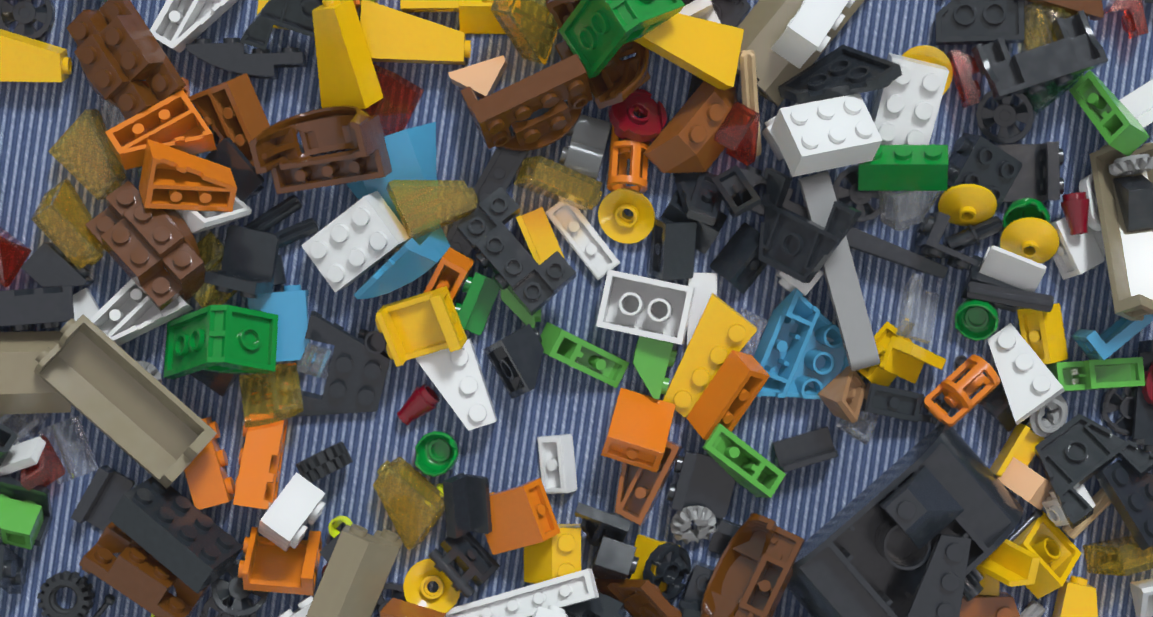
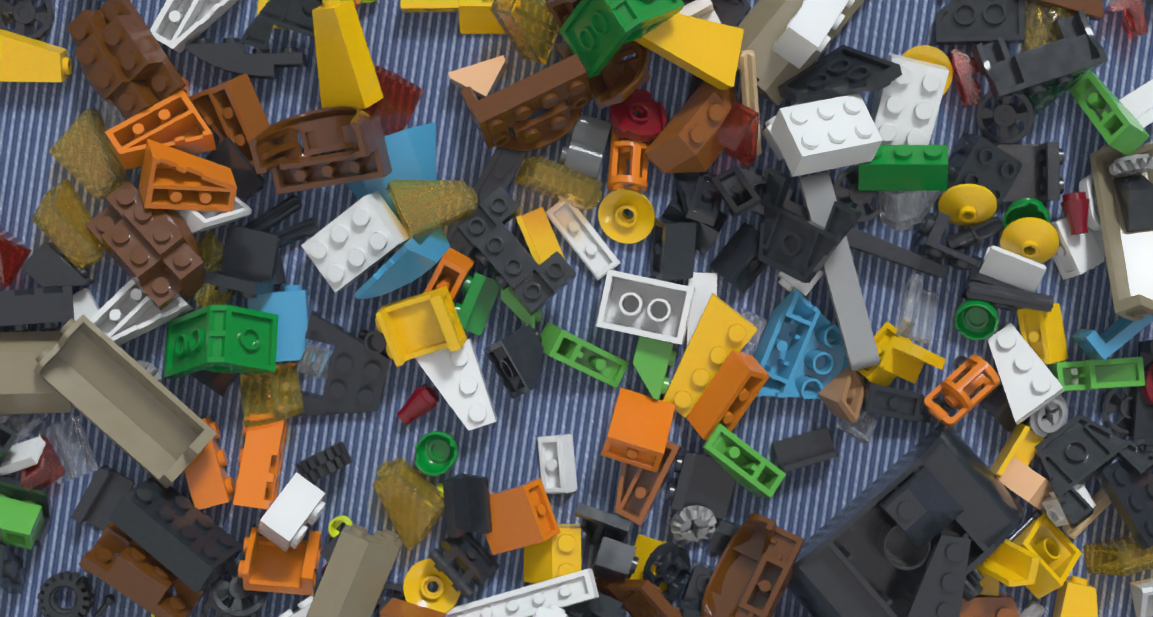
yellow slope [360,0,471,65] -> none

